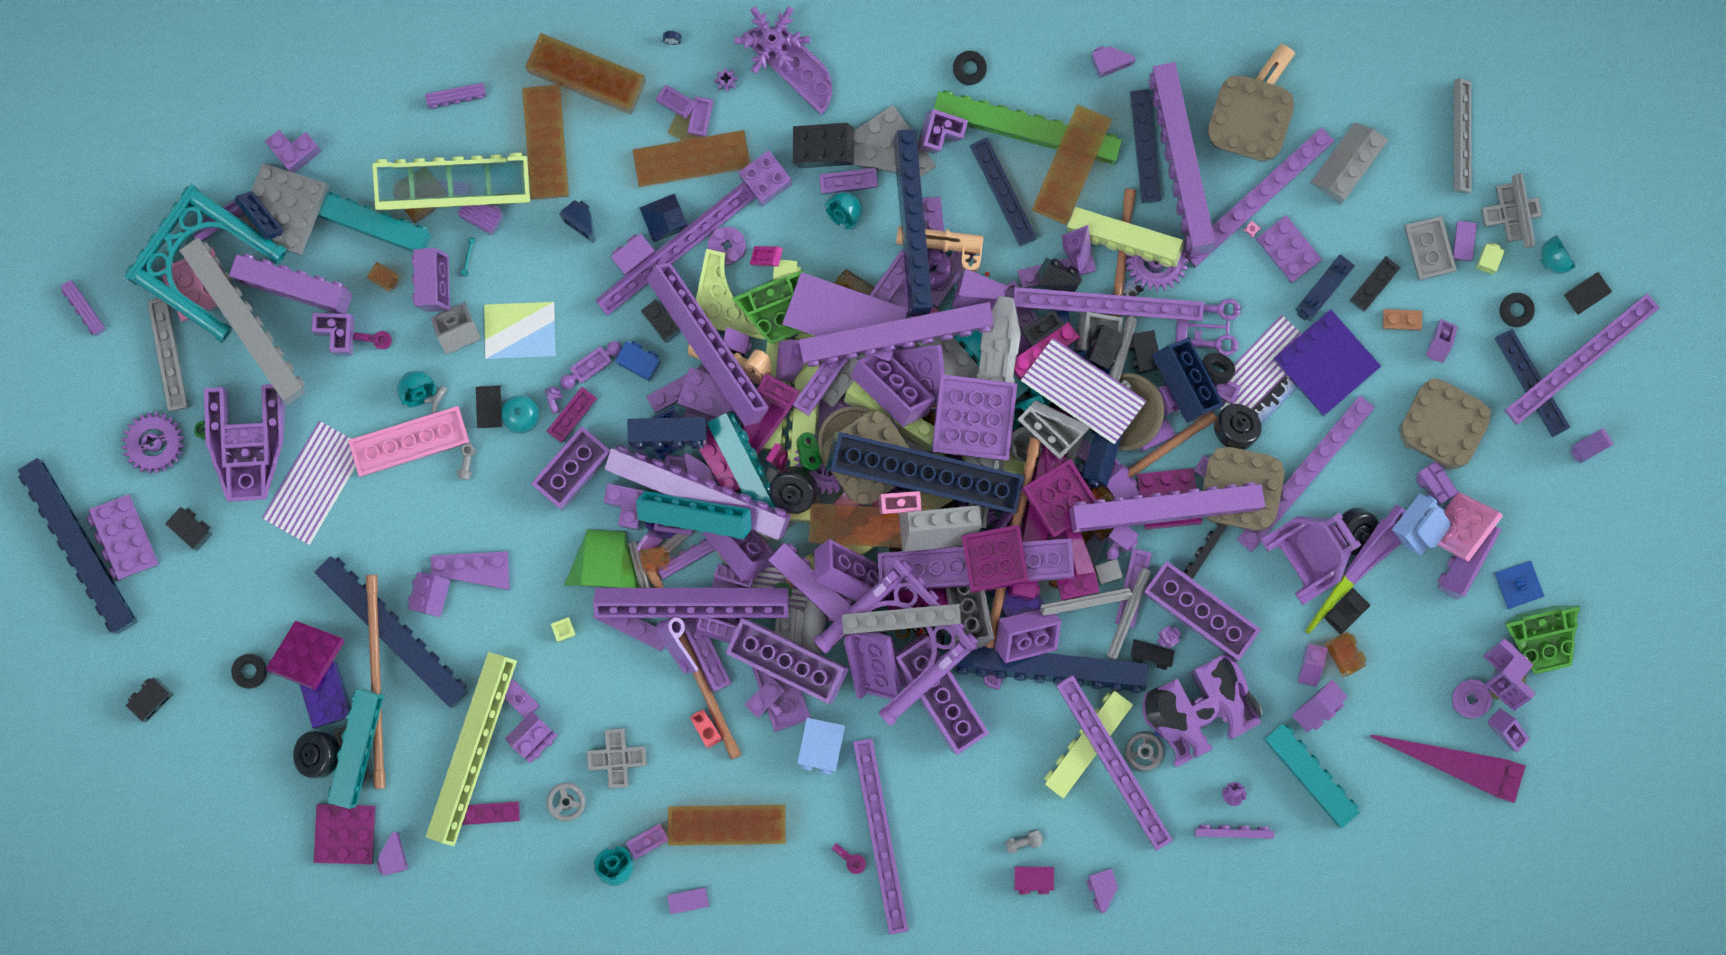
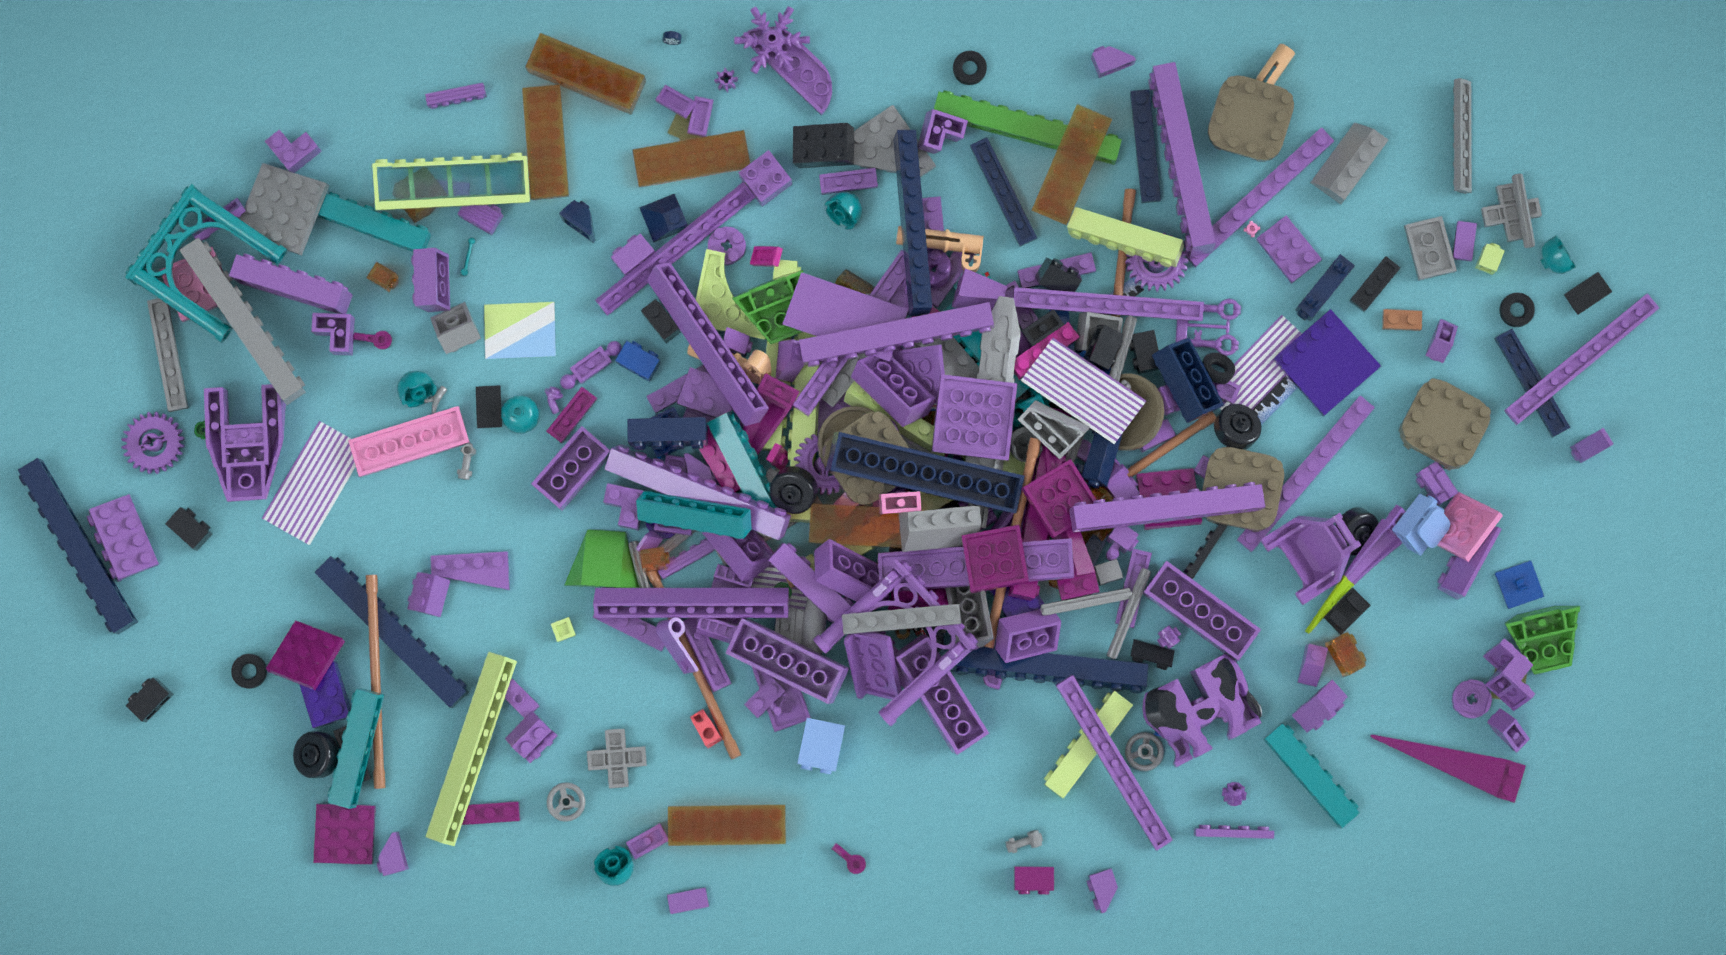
medium lavender piece [61,280,106,336] -> none
dark blue plate [235,191,284,240] -> none
green plate [796,432,821,472] -> none
medium lavender plate [853,738,908,935] -> none
medium lavender slope [1061,225,1092,272] -> none

